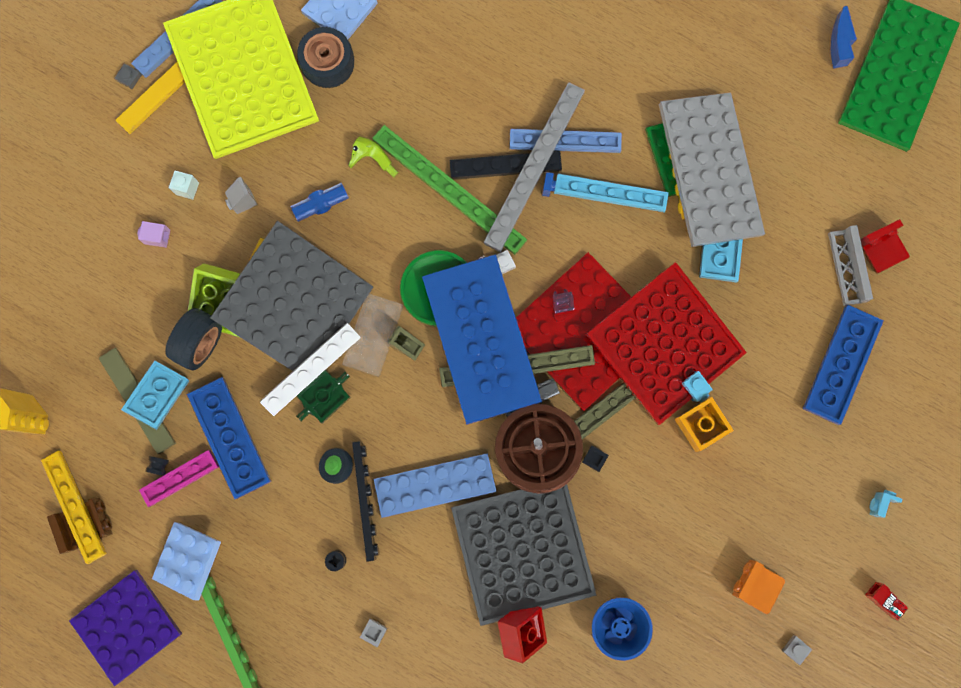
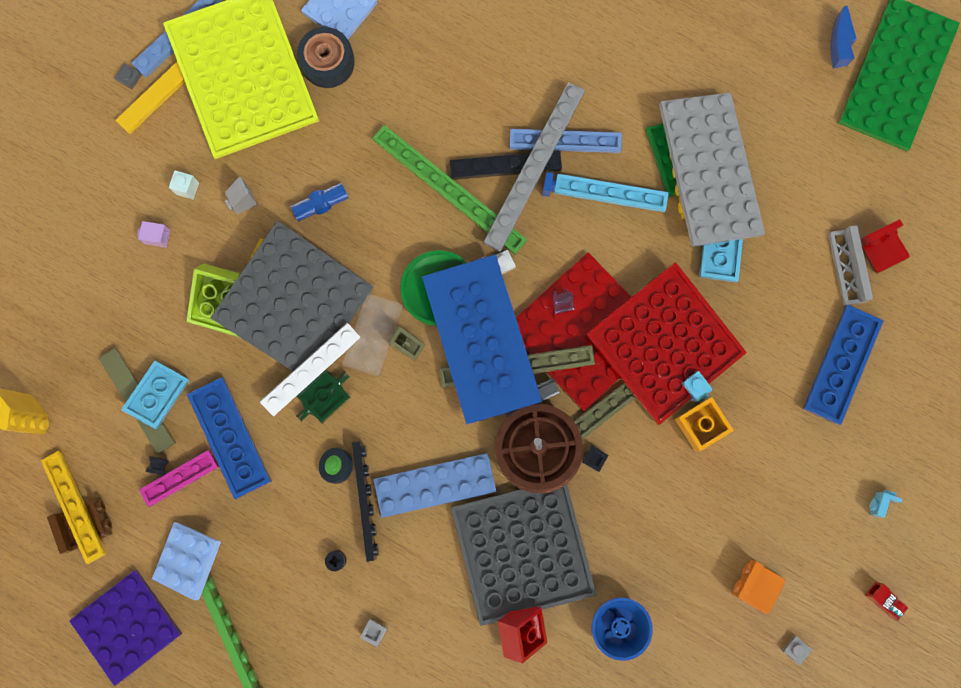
black wheel [165,308,222,371] -> none
lime animal [348,137,399,178] -> none

